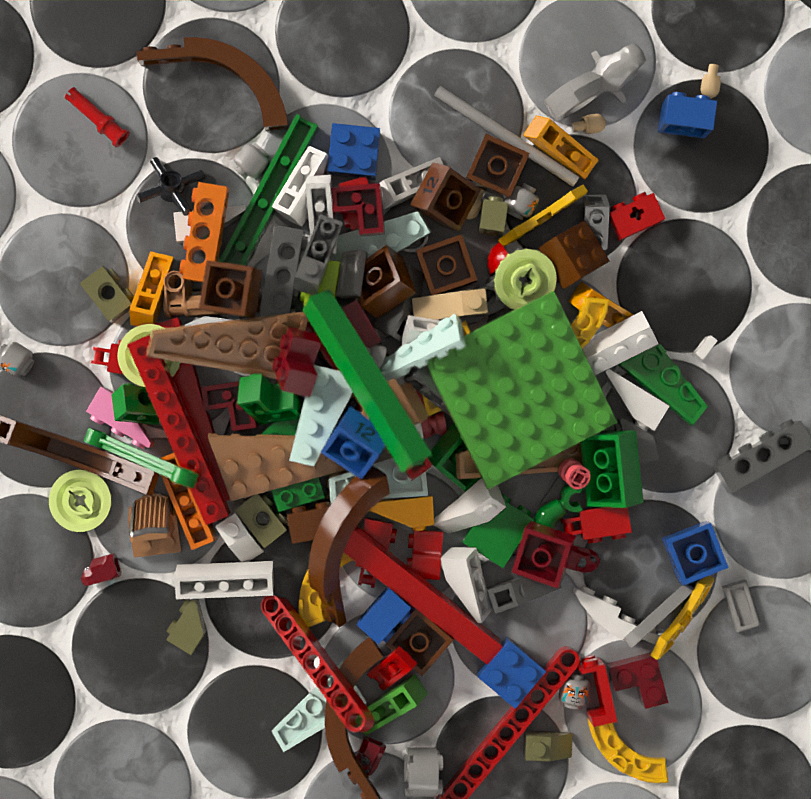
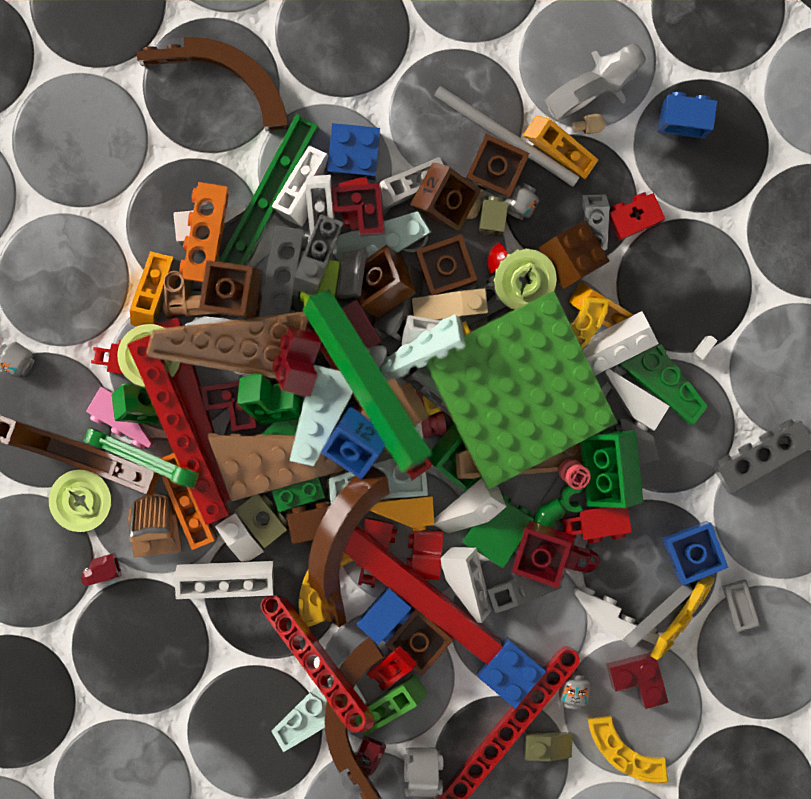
red pin [64,87,130,148] -> none
olive brick [80,266,134,323] -> none
black bar [136,157,205,216] -> none
olive slope [166,598,207,655] -> none
light grey head [234,143,269,179] -> none
yellow tile [498,184,588,247] -> none
red window [577,655,617,727] -> none
tan cylinder [700,64,721,98] -> none

